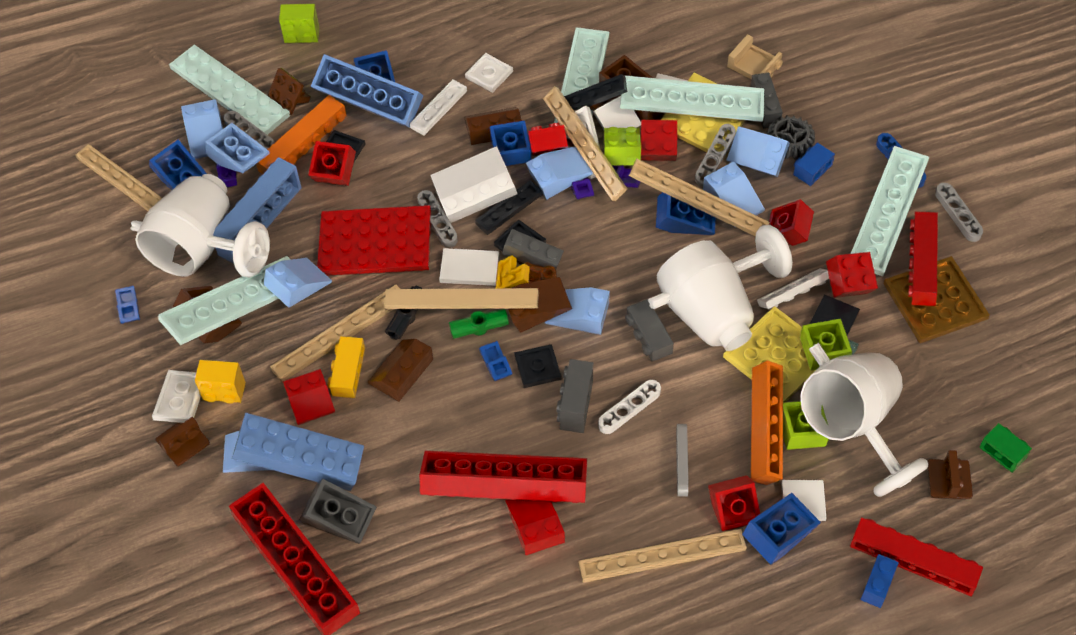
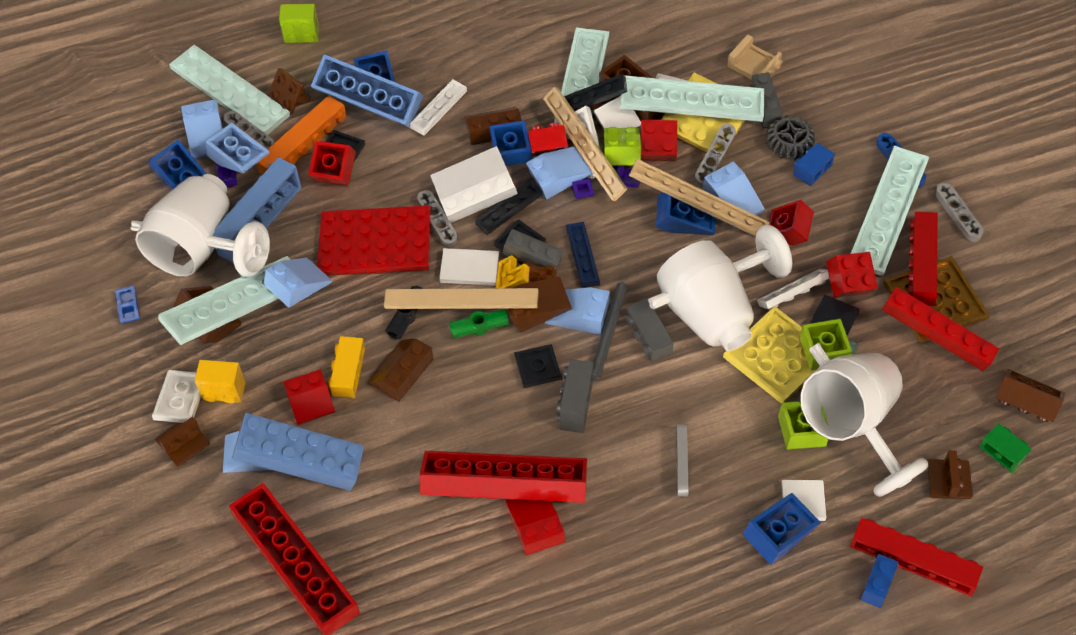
tan tile [76,144,162,211] -> none
tan tile [270,285,400,383] -> none
dark grey slope [299,479,377,544] -> none
white tile [465,53,513,93] -> none
blue slope [479,341,513,381] -> none
tan tile [579,529,747,583] -> none
white beam [598,380,661,434] -> none
red slope [708,475,760,531] -> none
light blue slope [727,126,790,177] -> none
orange brick [751,360,783,485] -> none
none -> dark blue tile [566,222,600,288]
none -> dark grey axle [593,282,628,381]
none -> red brick [881,287,999,371]
none -> reddish brown slope [996,369,1065,422]

